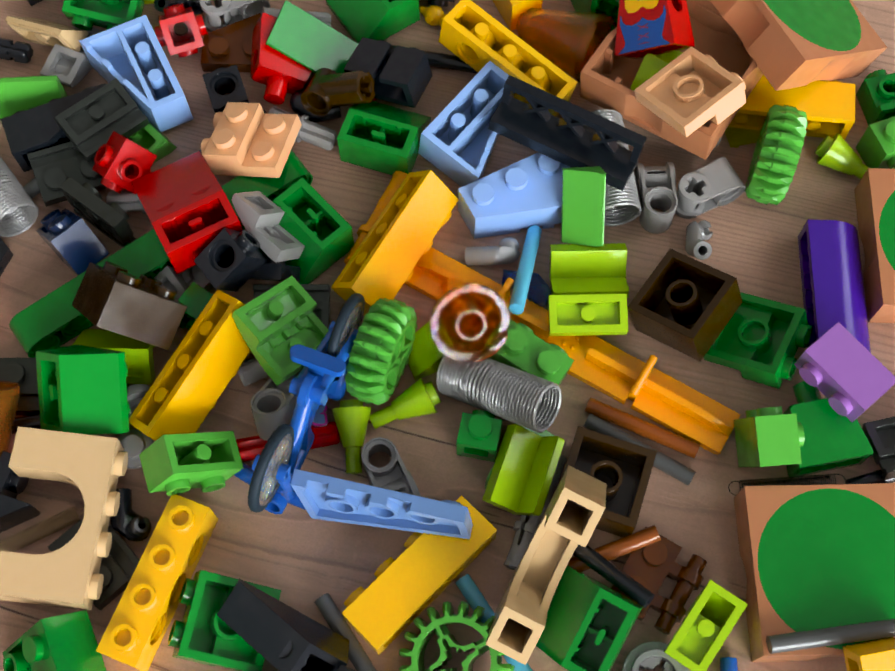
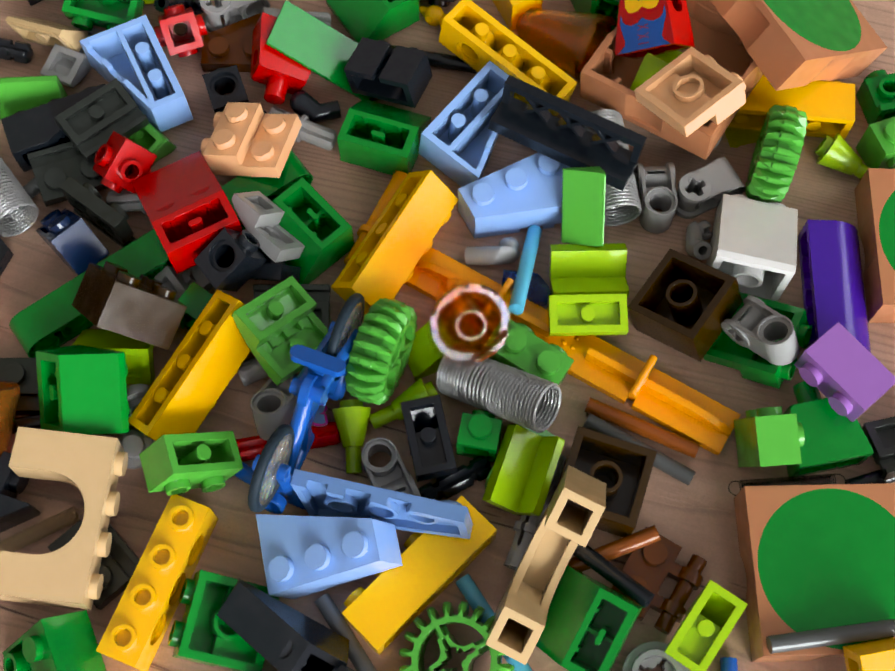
black arm [111,488,152,542] -> none
dark brown piece [300,68,375,116] -> none
none -> light blue wedge [255,514,403,599]
none -> black slope [400,394,457,482]
none -> black axle [418,455,492,501]
none -> white slope [706,194,798,301]
none -> light grey piece [721,295,800,366]

